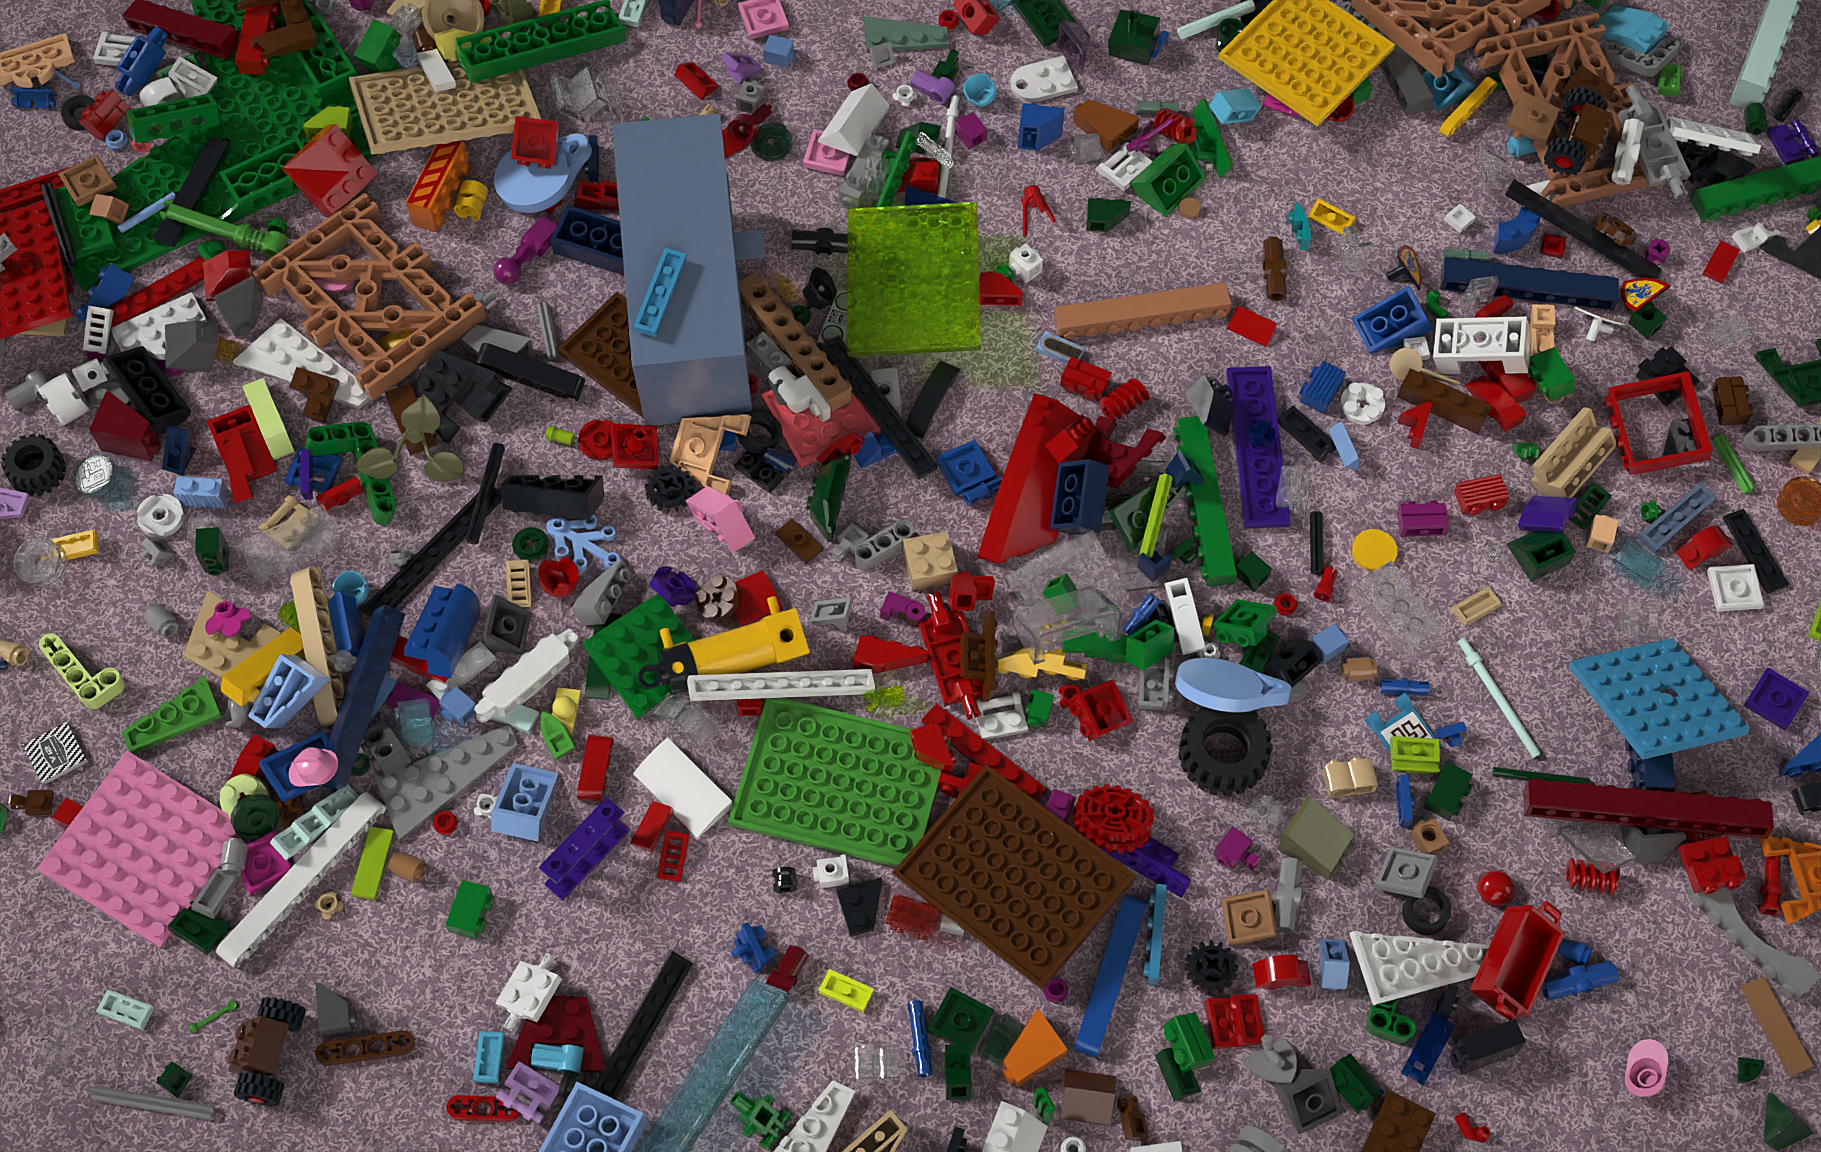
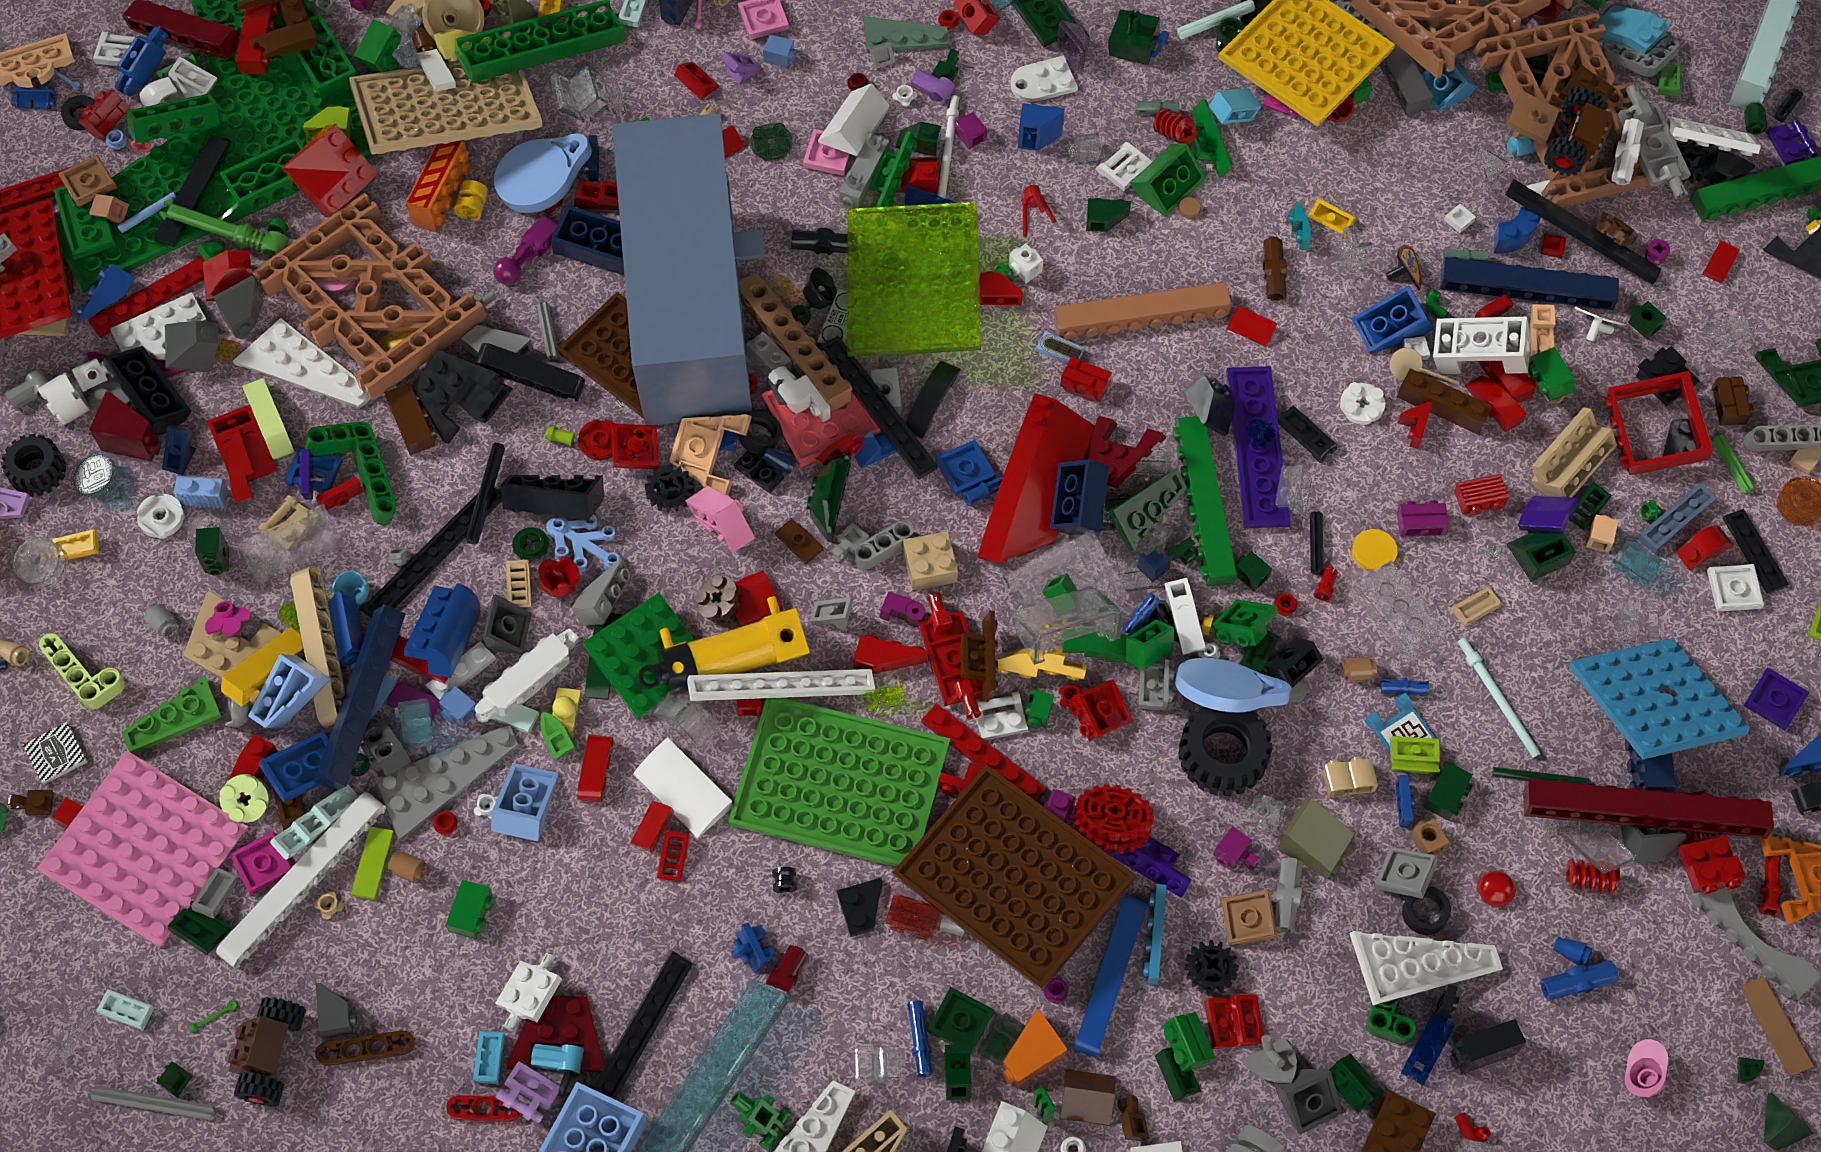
black axle [41,183,78,268] -> none
white slope [83,306,114,354] -> none
light grey tile [141,537,174,566] -> none
light grey brick [220,838,248,876] -> none
dark green tile [230,794,280,840] -> none
reddish brown plate [289,367,340,422] -> none
bright pink piece [289,747,338,787] -> none
clear plate [329,650,358,672] -> none
olive plant [356,395,464,482] -> none
red plate [511,116,560,169] -> none
dark purple fence [539,797,629,901] -> none
dark azure plate [633,248,687,337] -> none
dark purple plate [649,566,696,607] -> none
dark red piece [727,103,773,146] -> none
light grey brick [736,80,764,113] -> none
white brick [812,854,849,888] -> none
neon yellow plate [818,969,874,1013] -> none
clear plate [861,152,889,201] -> none
red slope [910,722,956,774] -> none
clear plate [916,132,954,169] -> none
red brick [948,571,995,611] -> none
medium azure hair [963,73,997,107] -> none
red slope [1044,414,1096,463] -> none
dark orange slope [1073,99,1139,152] -> none
red piece [1100,378,1150,422] -> none
magenta plant [1126,118,1174,156] -> none
lime axle [1140,473,1173,559] -> none
dark blue slope [1165,450,1205,488] -> none
red brick [1252,954,1311,990] -> none
blue brick [1299,361,1346,414] -> none
medium blue brick [1311,624,1348,665] -> none
medium blue slope [1319,938,1350,990] -> none
medium blue slope [1329,422,1359,470] -> none
blue tile [1435,722,1467,747] -> none
yellow beam [1439,76,1498,138] -> none
clear bracket [1461,276,1499,318] -> none
red container [1469,901,1565,1021] -> none
green plate [1512,442,1540,459] -> none
shield [1621,278,1671,313] -> none
white slope [1732,222,1781,253] -> none

